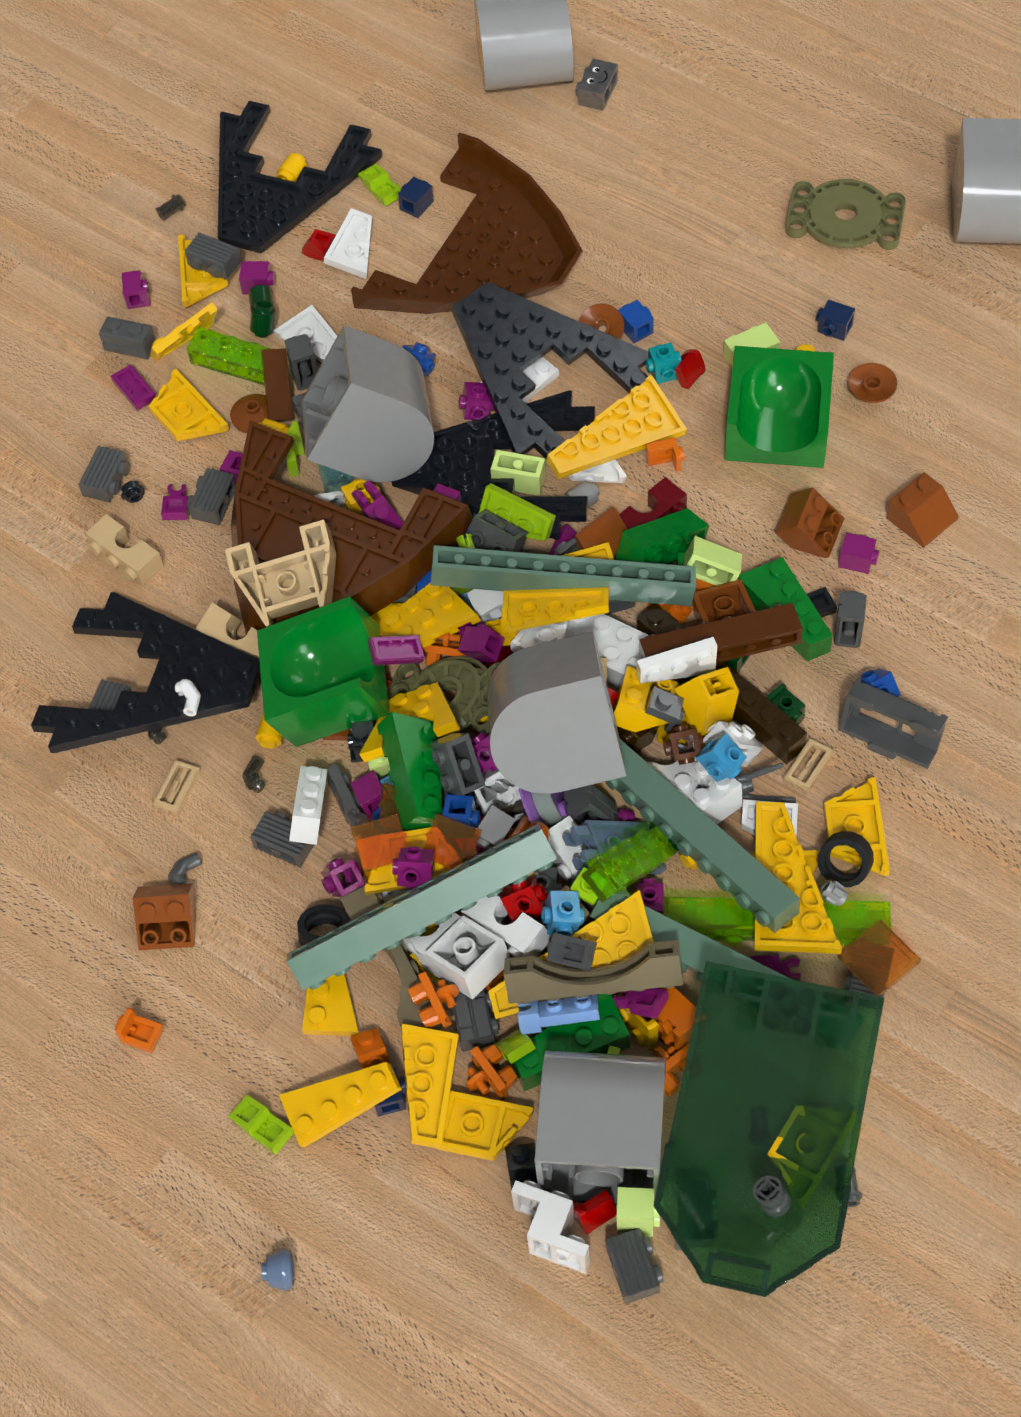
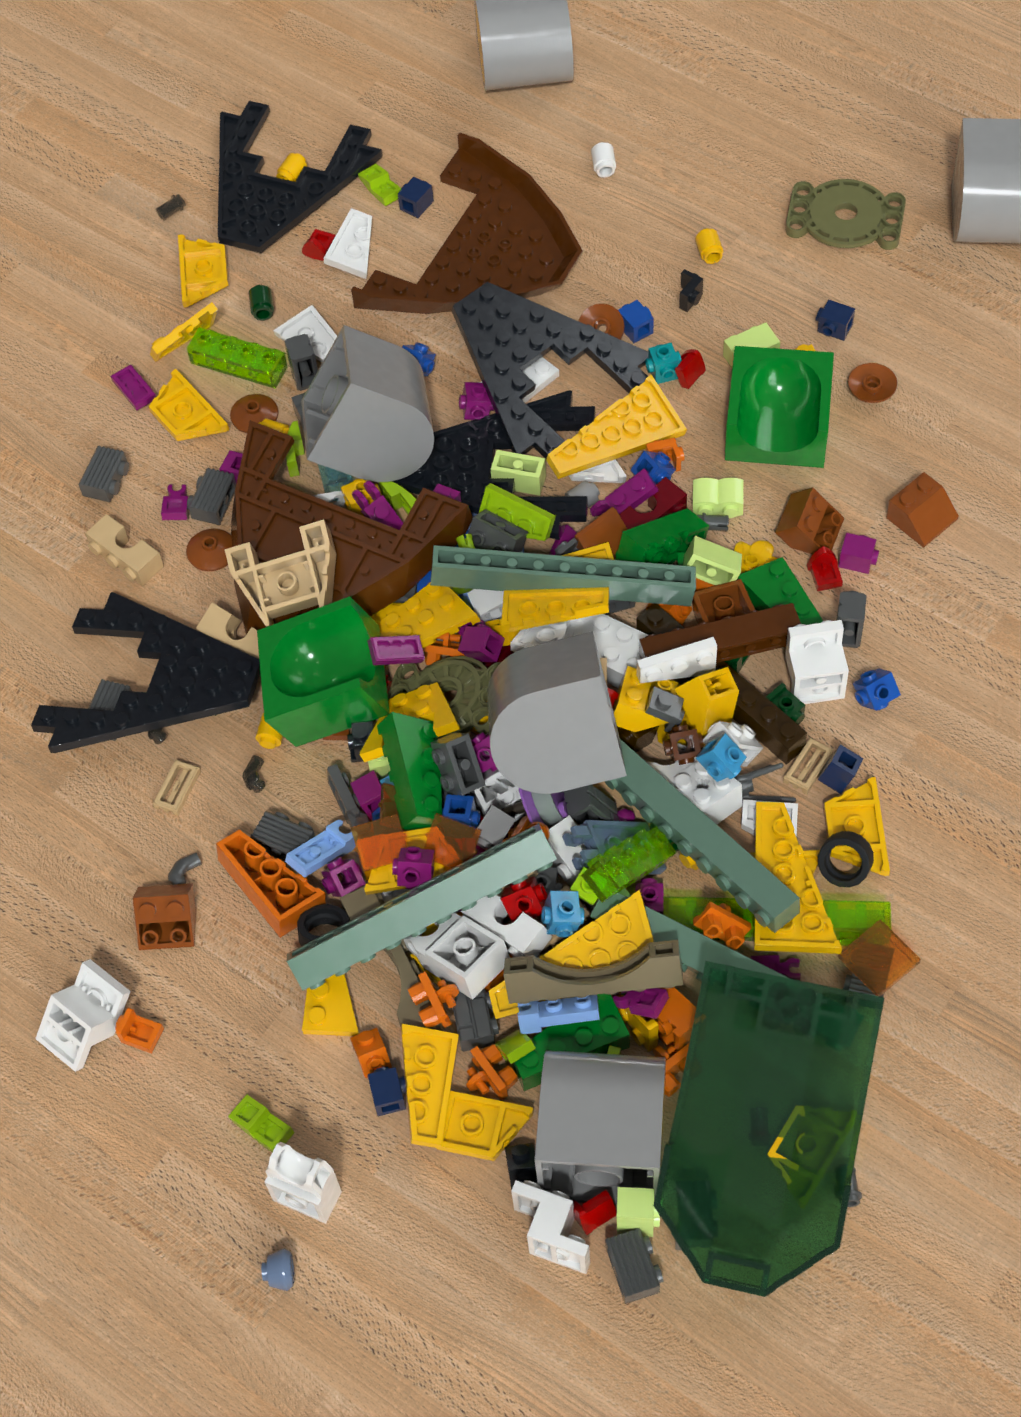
dark grey brick [99,316,156,360] -> none
black plate [121,481,145,503] -> none
magenta brick [122,270,151,309] -> none
white arm [175,679,201,716] -> none
dark grey brick [185,232,242,280] -> none
magenta brick [239,261,275,295] -> none
dark green brick [250,300,275,338] -> none
reddish brown tile [261,348,294,422] -> none
yellow wing [279,1062,402,1148] -> none
white brick [289,766,328,845] -> none
dark grey bracket [547,933,597,971] -> none
flat silver brick [575,58,618,111] -> none
dark grey wheel [753,1175,791,1217] -> none
black tile [807,587,837,618] -> none
light grey bar [818,880,848,906] -> none
dark grey piece [838,678,948,769] -> none
none -> white bracket [35,959,131,1072]
none -> dark orange dish [186,529,232,571]
none -> orange wedge [216,830,326,938]
none -> white brick [265,1142,342,1224]
none -> light blue plate [285,819,358,878]
none -> lime slope [379,481,416,514]
none -> magenta hinge [590,468,659,517]
none -> white brick [591,142,616,177]
none -> blue brick [630,451,676,484]
none -> black bracket [679,269,703,312]
none -> yellowish green brick [693,478,744,518]
none -> orange hips [693,902,752,951]
none -> yellow brick [695,228,723,264]
none -> dark grey pin [697,513,729,532]
none -> yellow plate [734,540,778,574]
none -> white bracket [785,620,849,704]
none -> red tile [807,546,843,591]
none -> dark blue brick [818,744,864,794]

